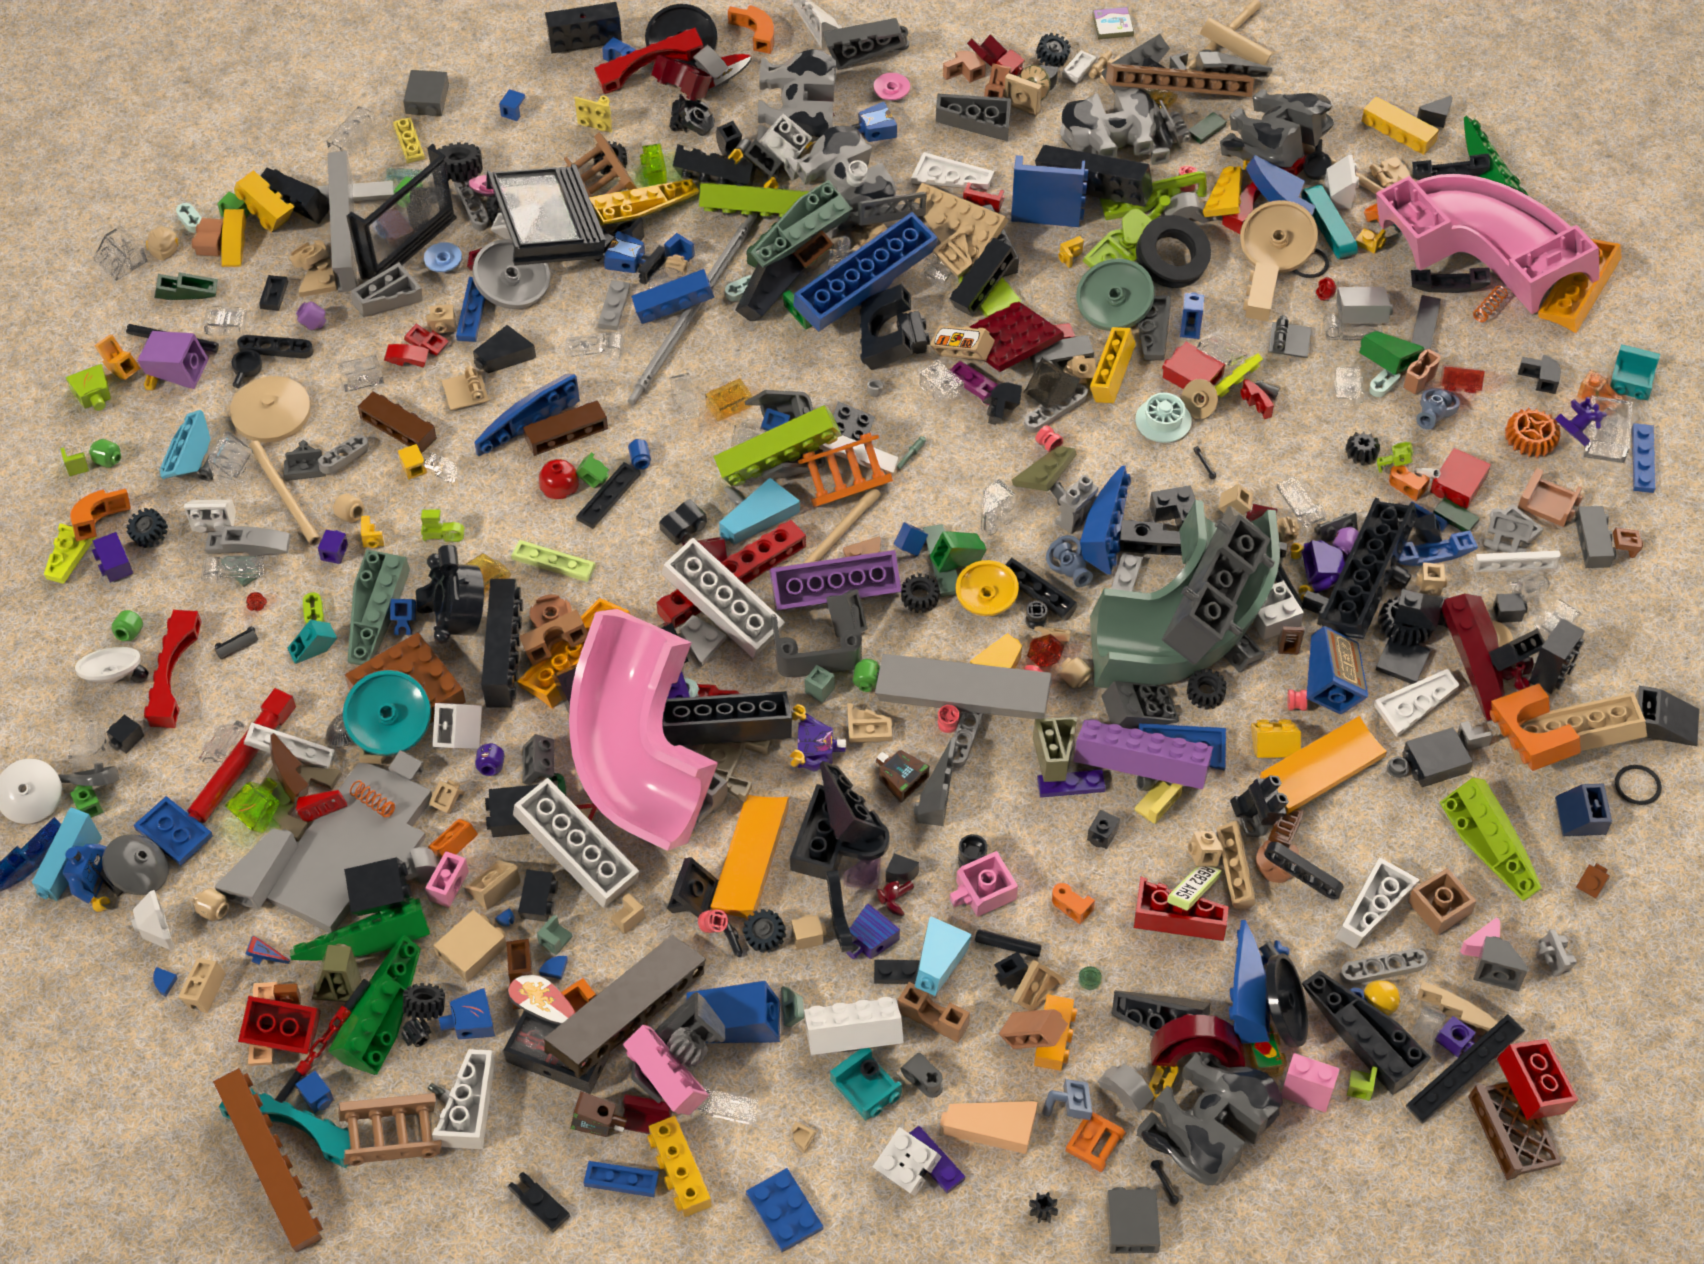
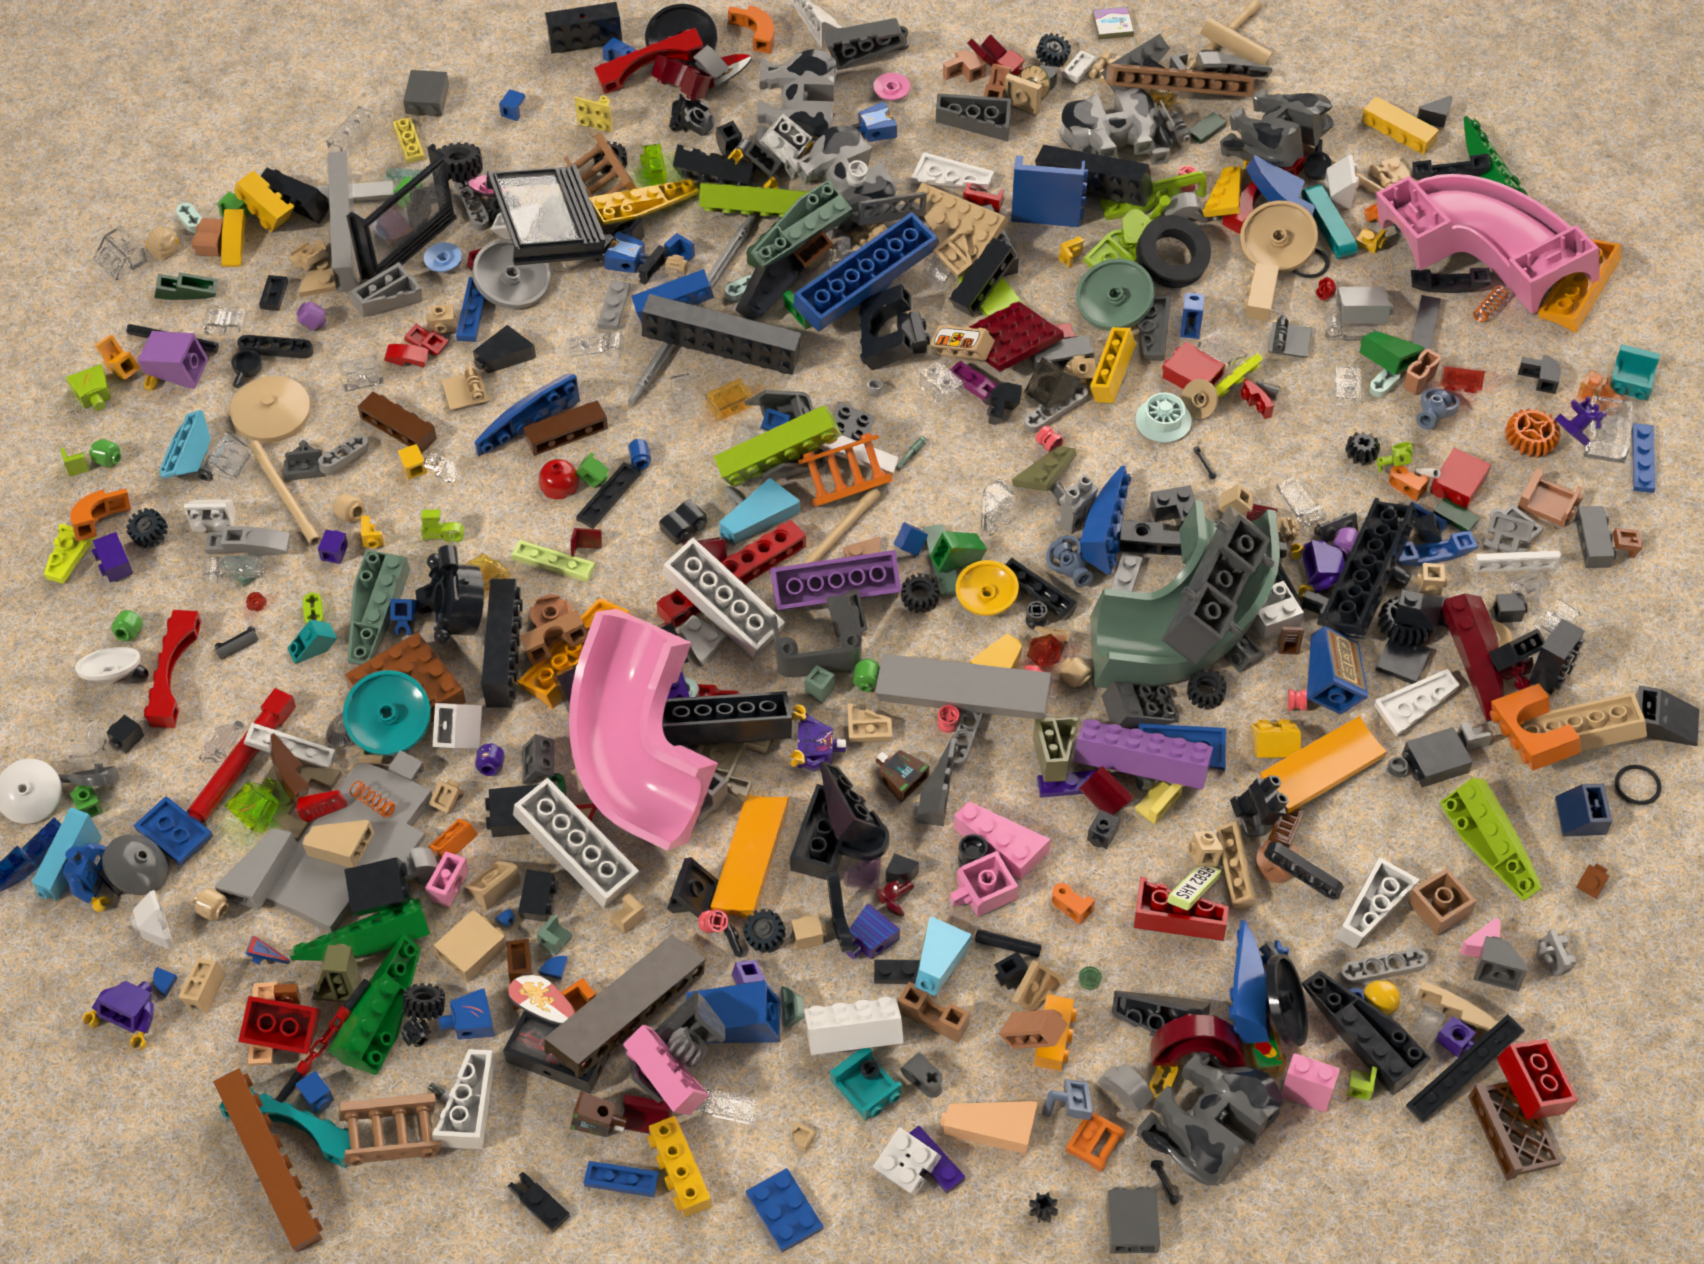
none -> dark purple torso [82,981,154,1051]
none -> tan slope [303,820,374,868]
none -> dark red bracket [570,528,602,557]
none -> black brick [642,294,801,375]
none -> brick [731,960,765,985]
none -> bright pink wedge [954,802,1051,880]
none -> dark red panel [1079,766,1133,816]

